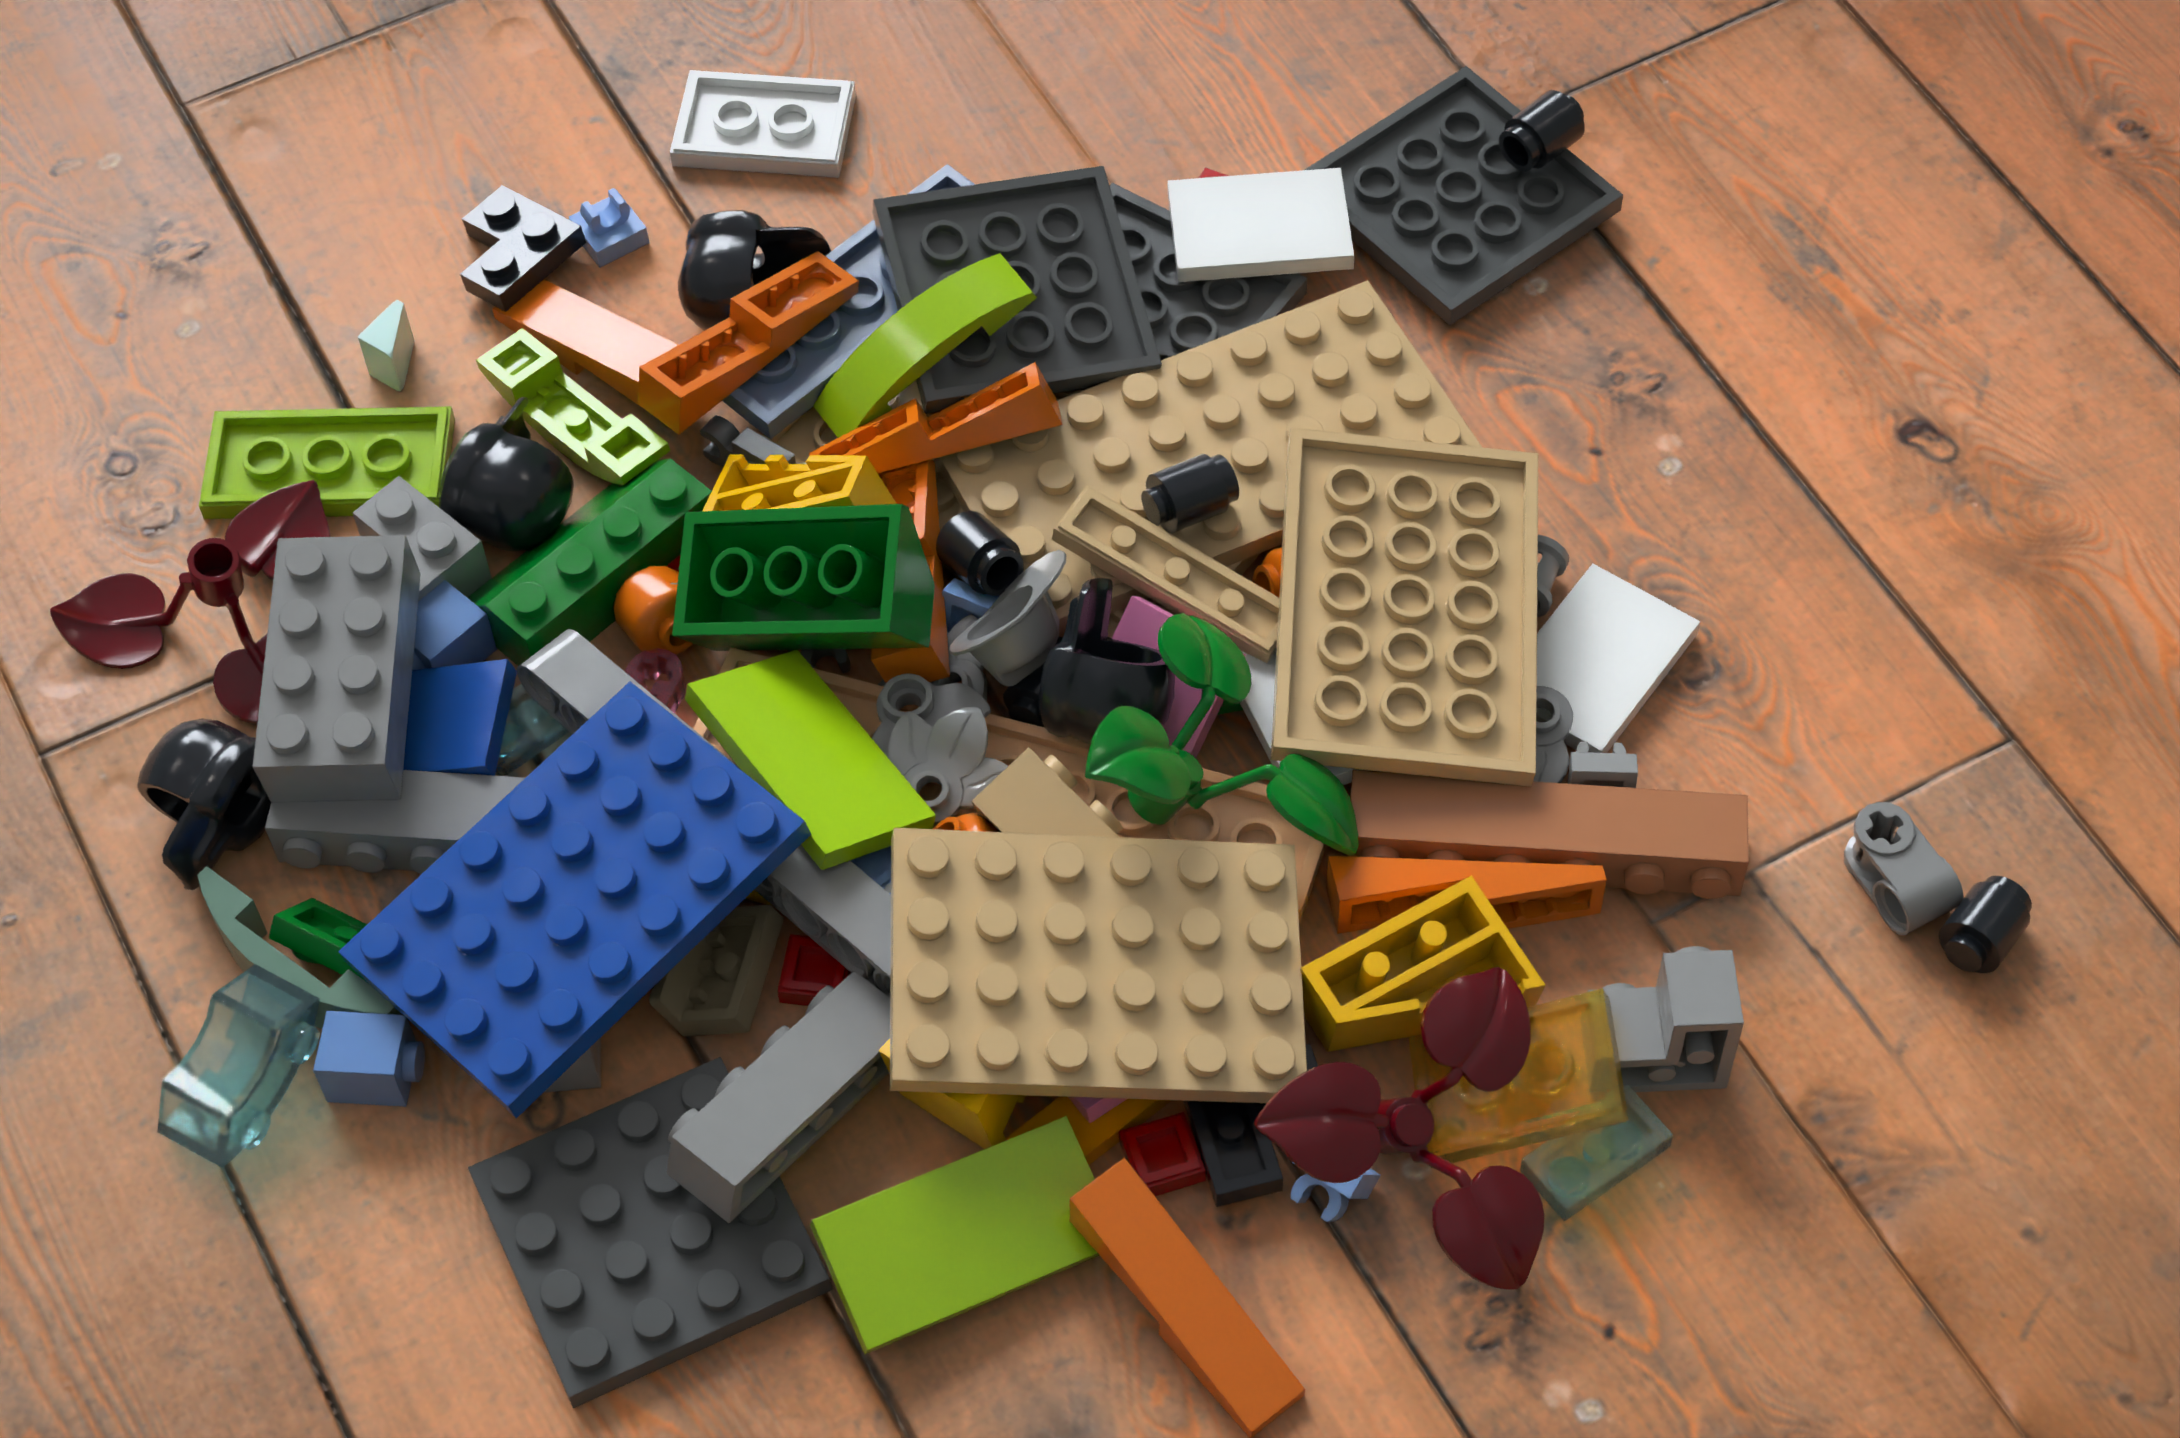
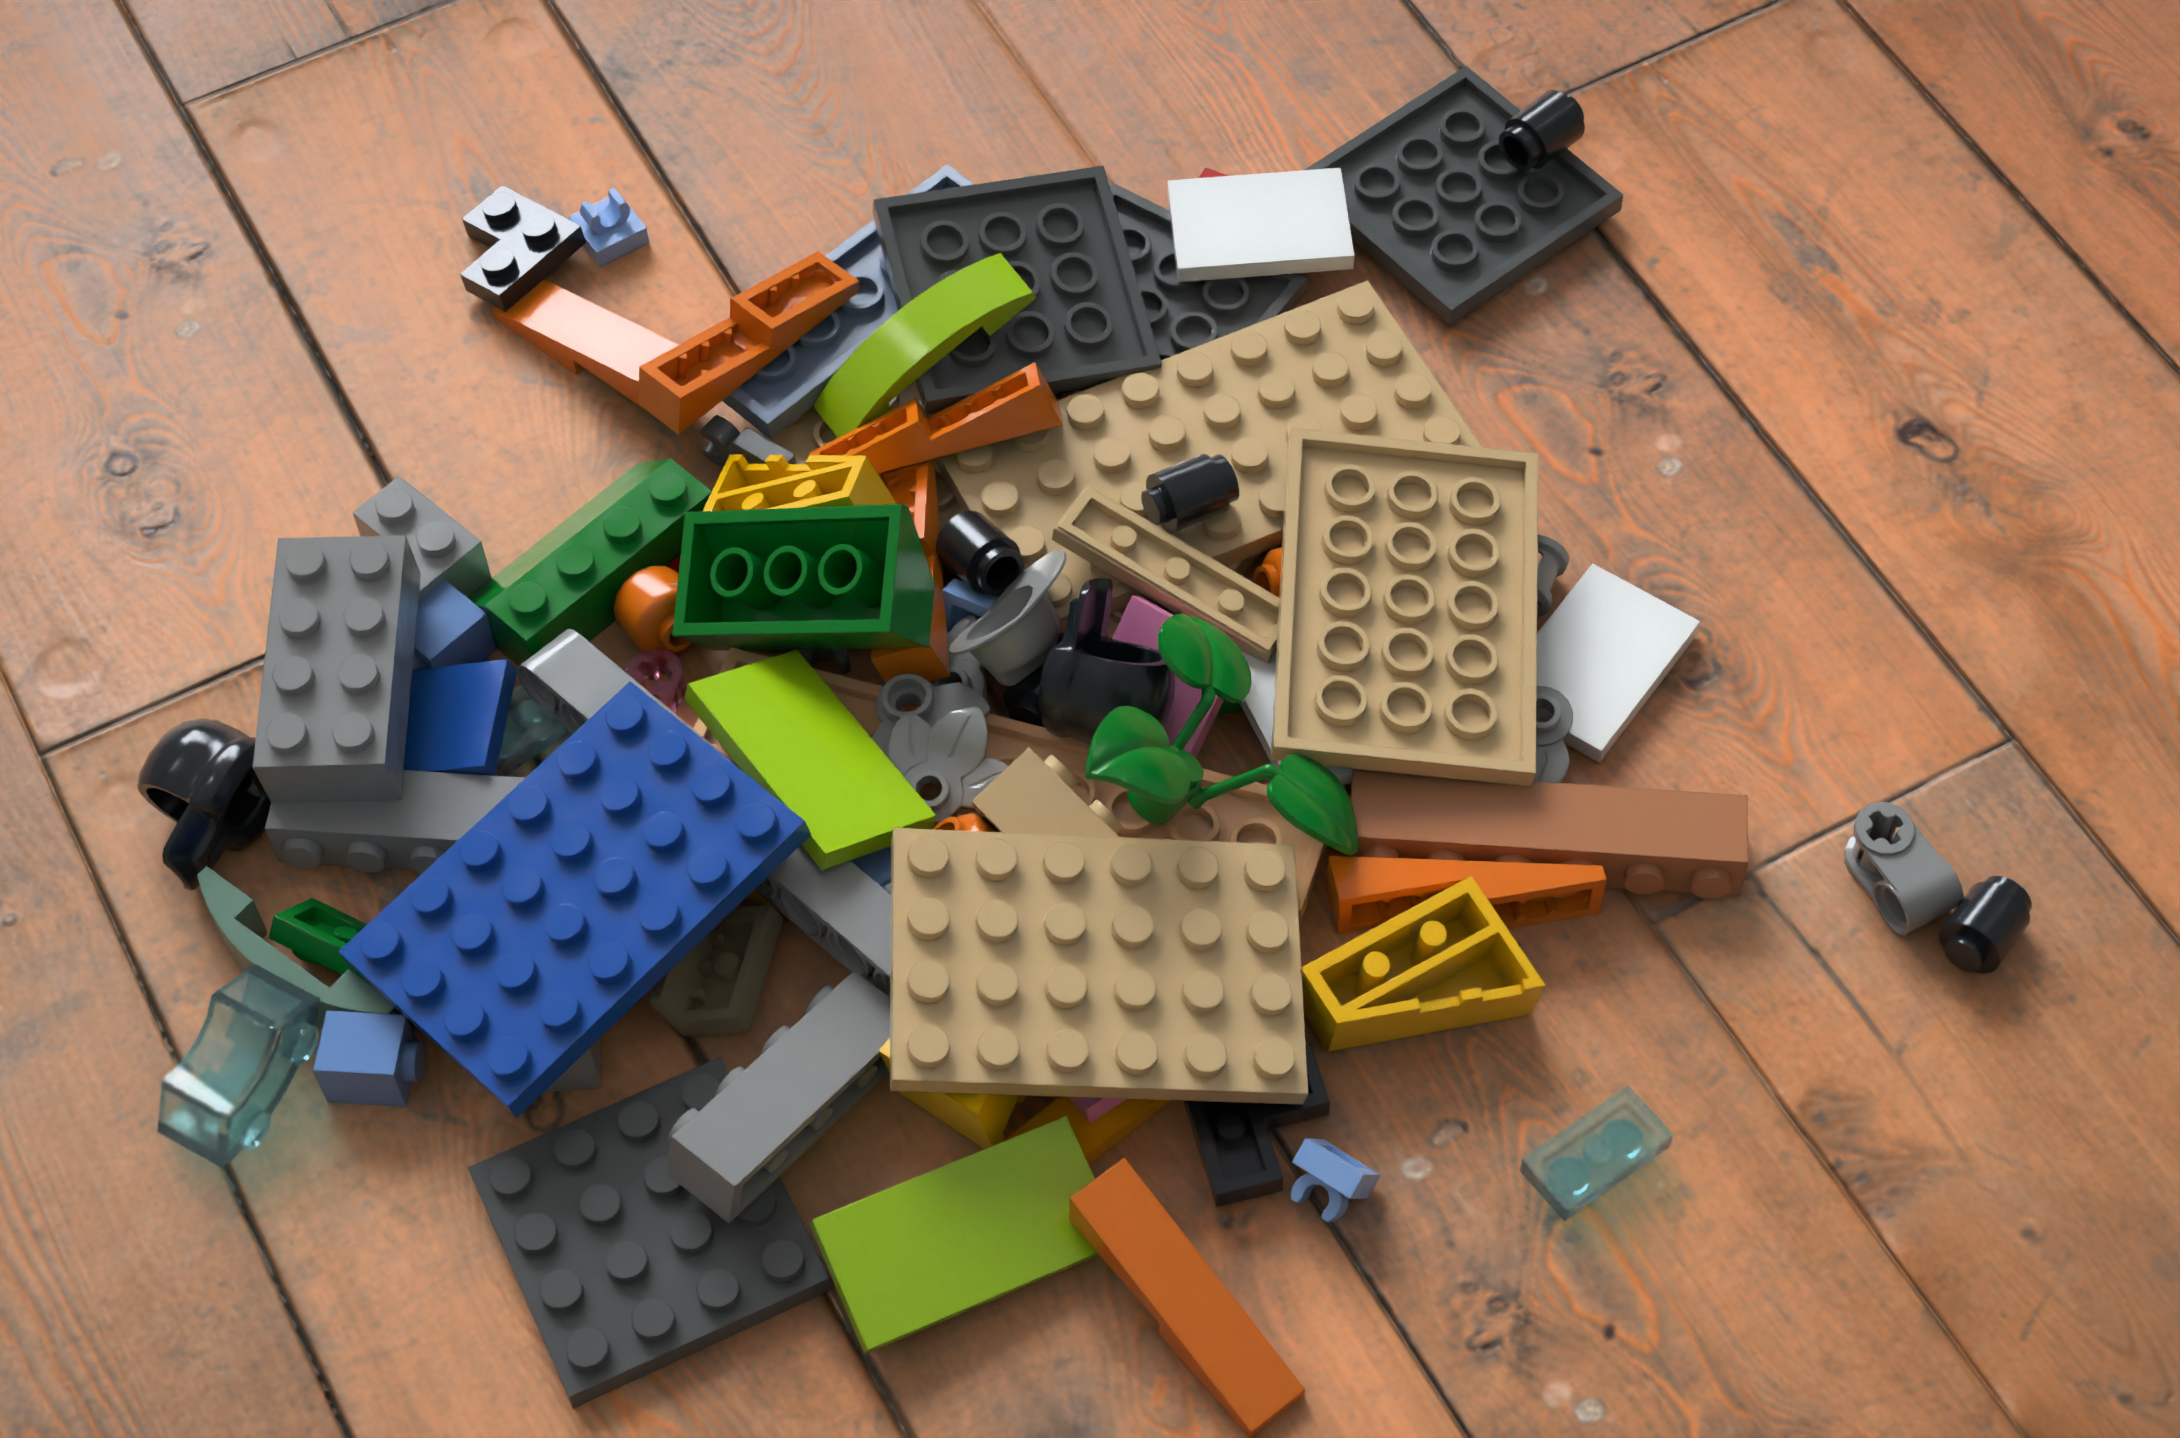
dark red plant [50,480,330,725] -> none
lime tile [199,406,455,519] -> none
light aqua slope [358,300,414,392] -> none
black piece [439,397,574,551] -> none
lime slope [476,328,670,485] -> none
white tile [670,70,856,178] -> none
black piece [678,210,831,331] -> none
red tile [777,934,851,1006] -> none
red tile [1119,1112,1206,1196] -> none
dark red plant [1254,967,1545,1290] -> none
clear yellow tile [1409,988,1629,1168] -> none
light grey tile [1567,742,1638,788] -> none
light grey brick [1582,946,1744,1094] -> none

